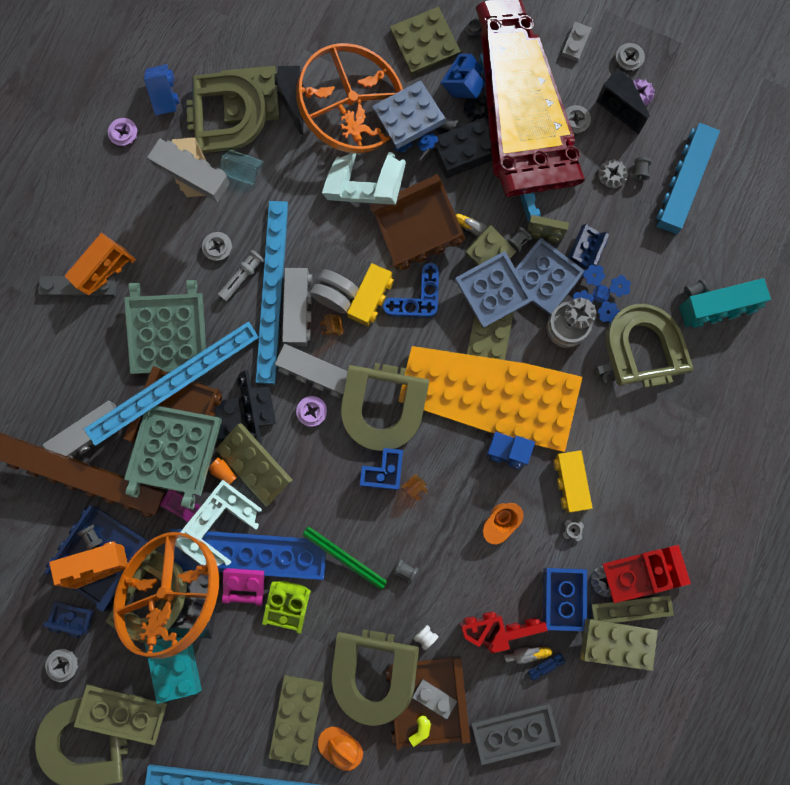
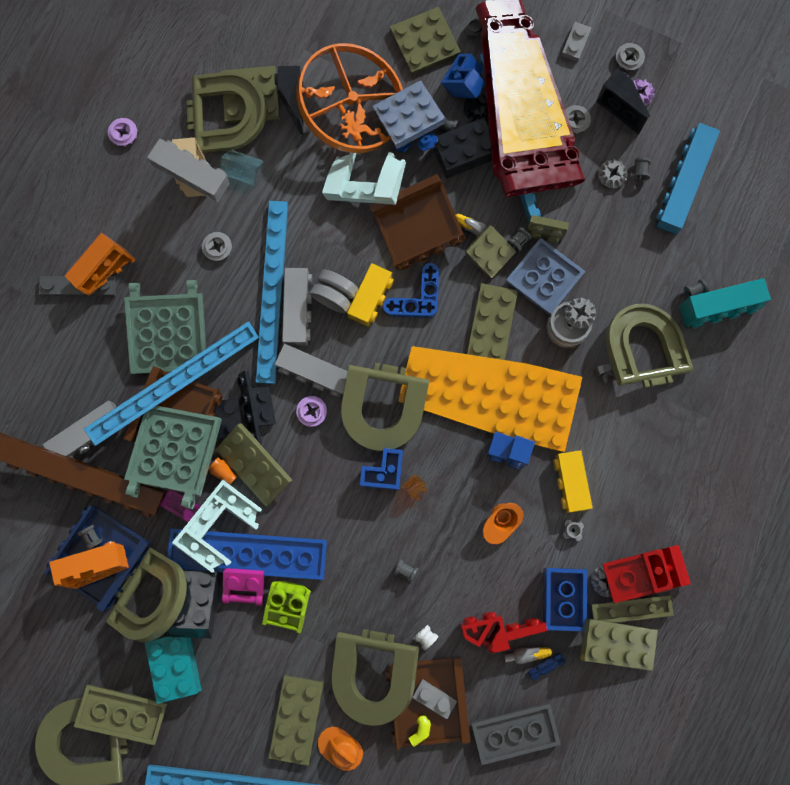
dark blue bracket [43,601,94,638] -> none
light grey gear [45,649,79,682] -> none
orange piece [113,532,219,659] -> none
blue brick [144,64,180,115] -> none
light grey pin [218,250,264,301] -> none
green axle [302,527,387,590] -> none
clear orange tile [320,314,344,336] -> none
sand blue plate [455,251,533,328] -> none
dark blue bracket [568,224,609,268] -> none
blue plant [573,265,631,322] -> none

